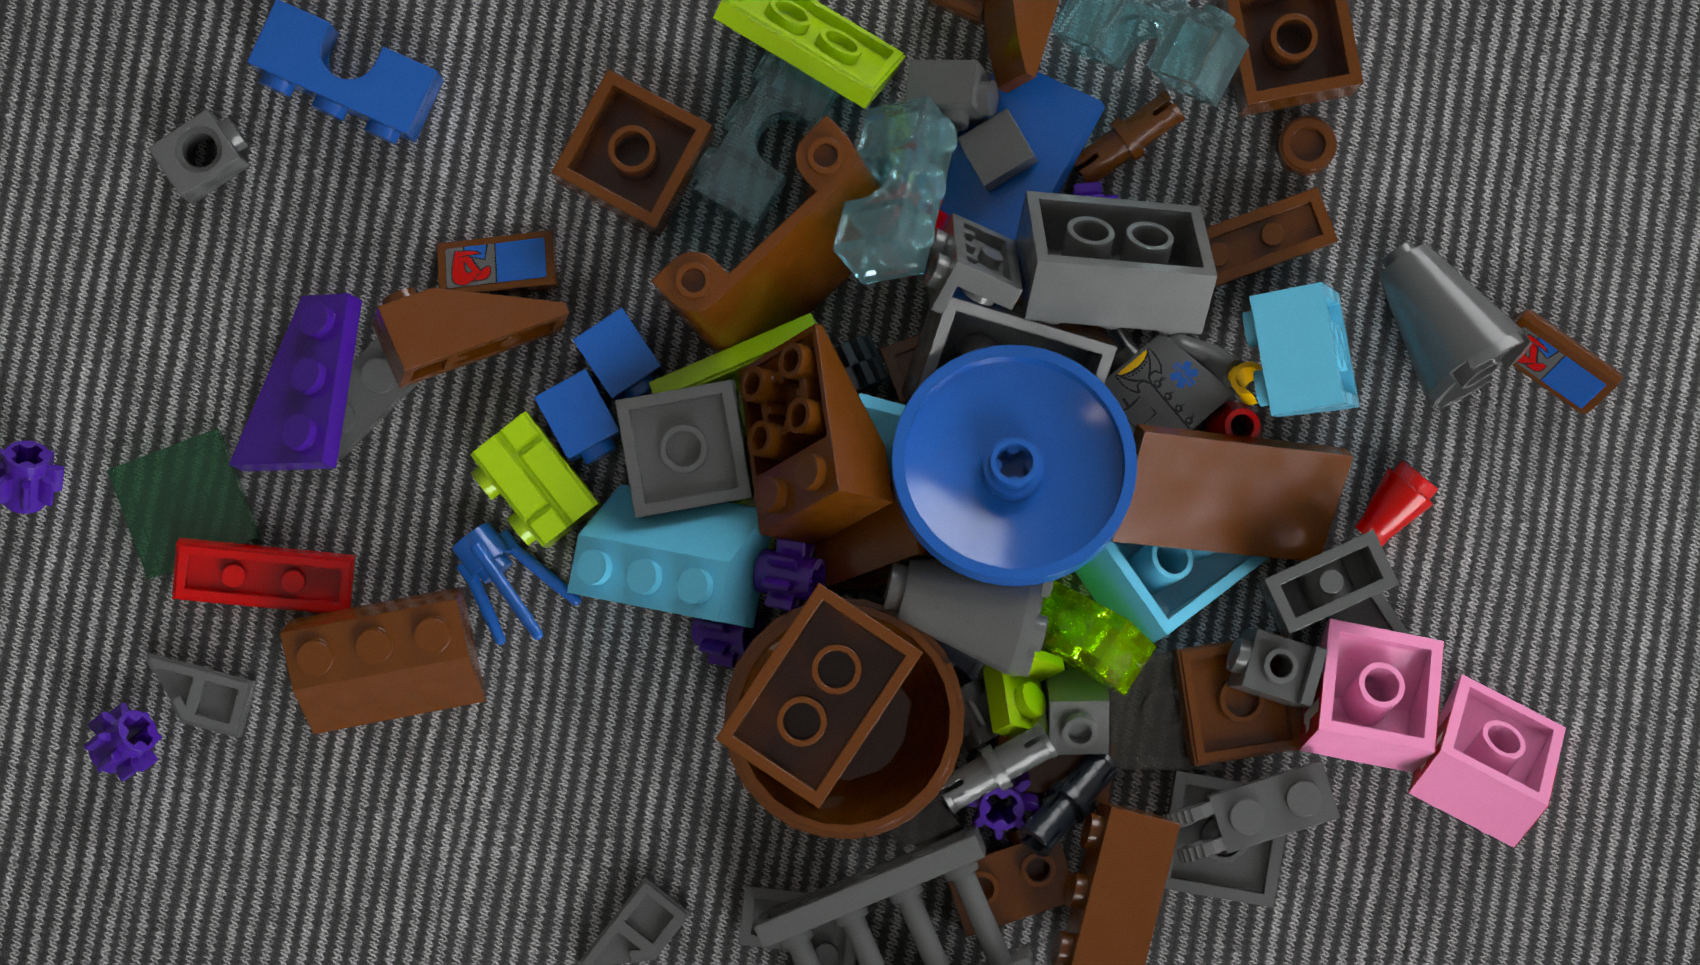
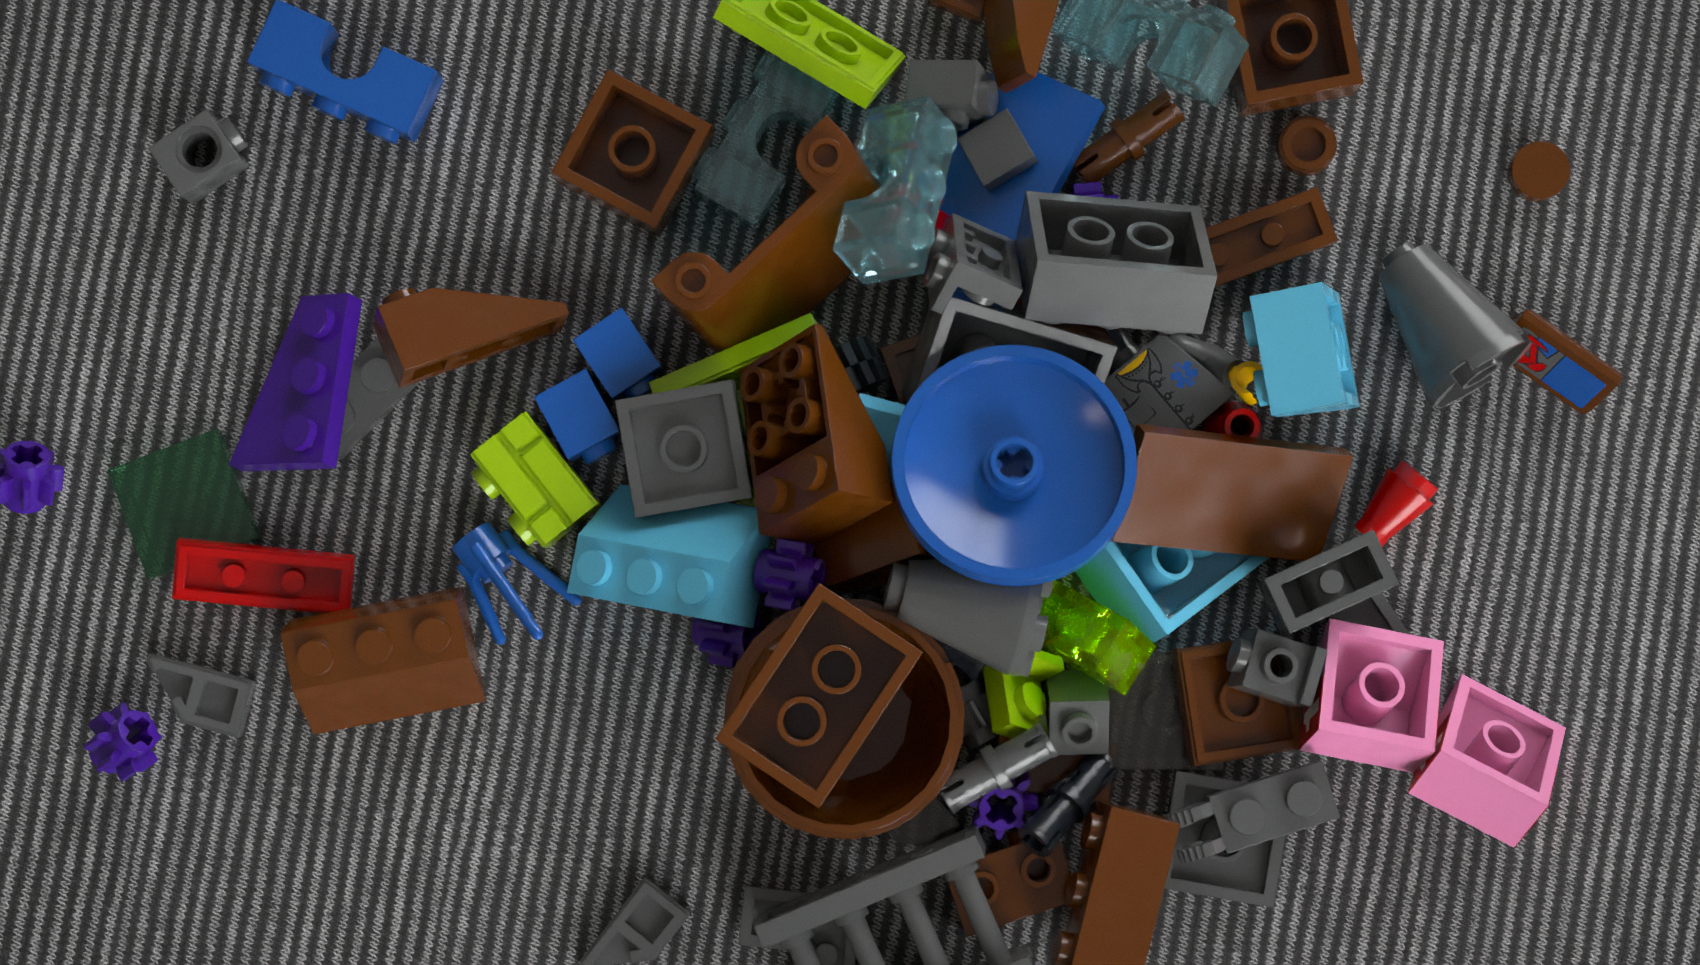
slope [437,230,559,295] -> none
none -> reddish brown tile [1508,141,1570,202]

